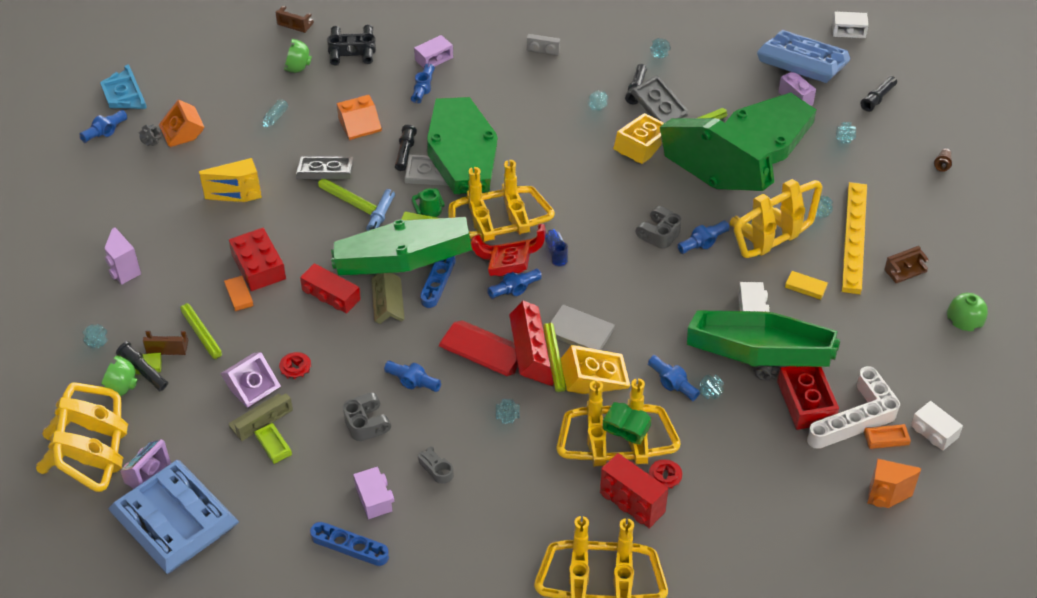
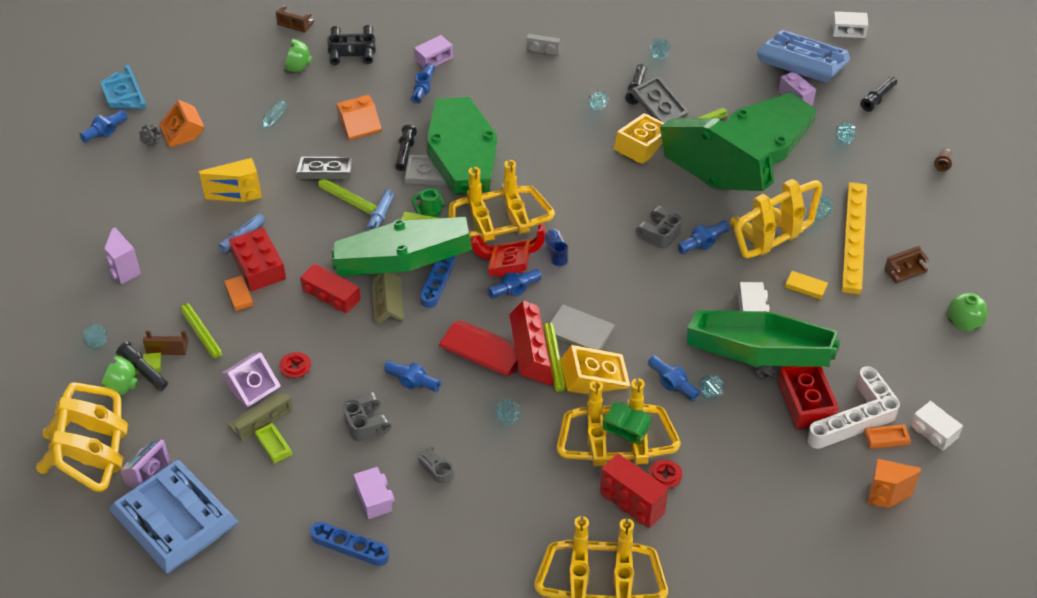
none -> medium blue pin [218,213,266,253]

